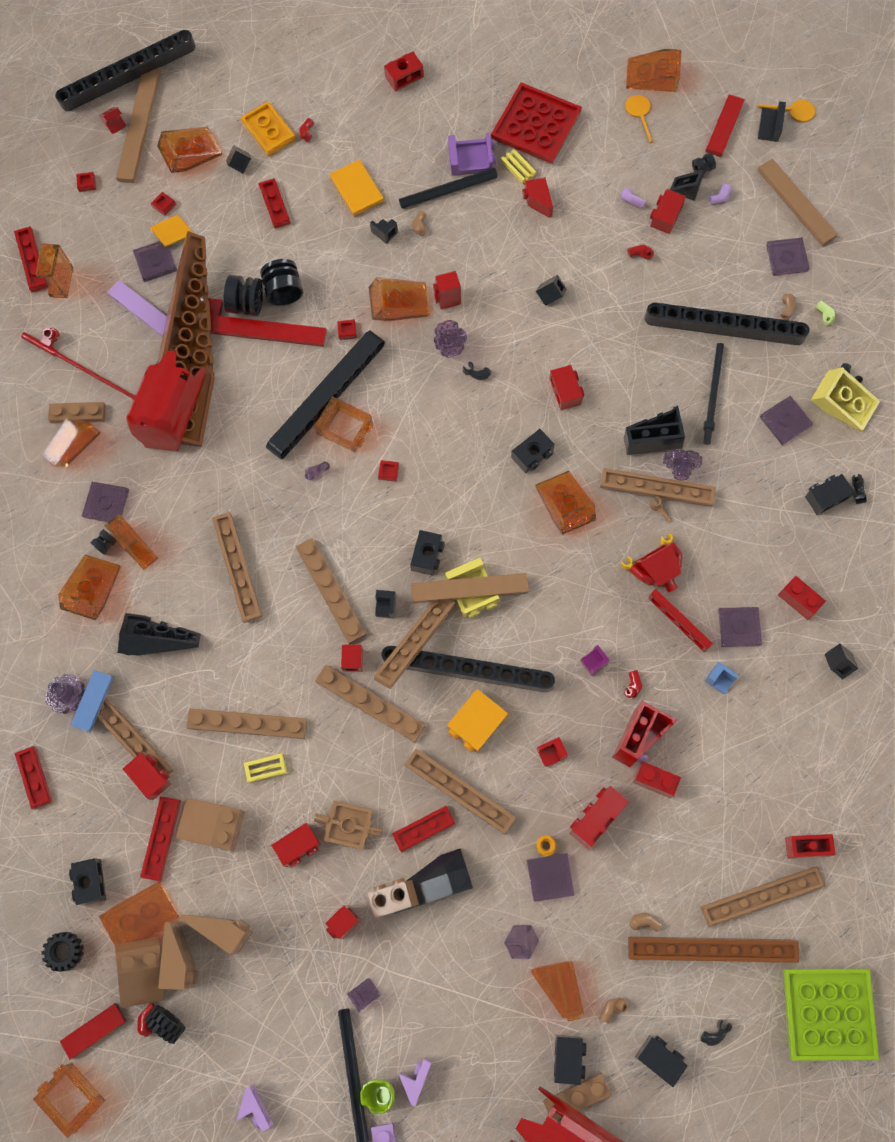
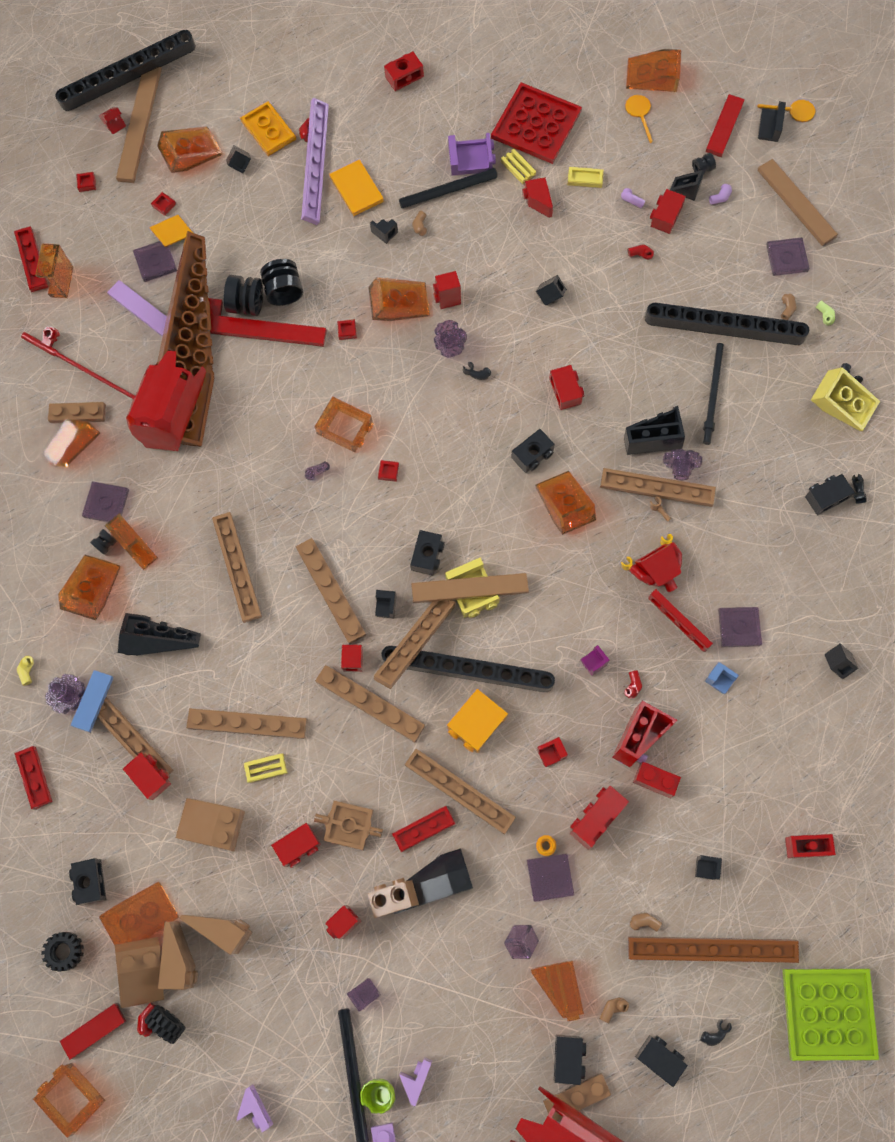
red tile [140,796,181,882] -> none
red tile [258,178,291,229] -> none
black beam [266,330,385,460] -> none
medium nougat tile [700,866,825,927] -> none
clear purple tile [760,396,813,445] -> none
red brick [778,575,826,620] -> none
none -> light yellow arm [17,656,34,686]
none -> lavender tile [301,98,329,225]
none -> light yellow tile [567,167,604,188]
none -> black panel [695,855,722,880]

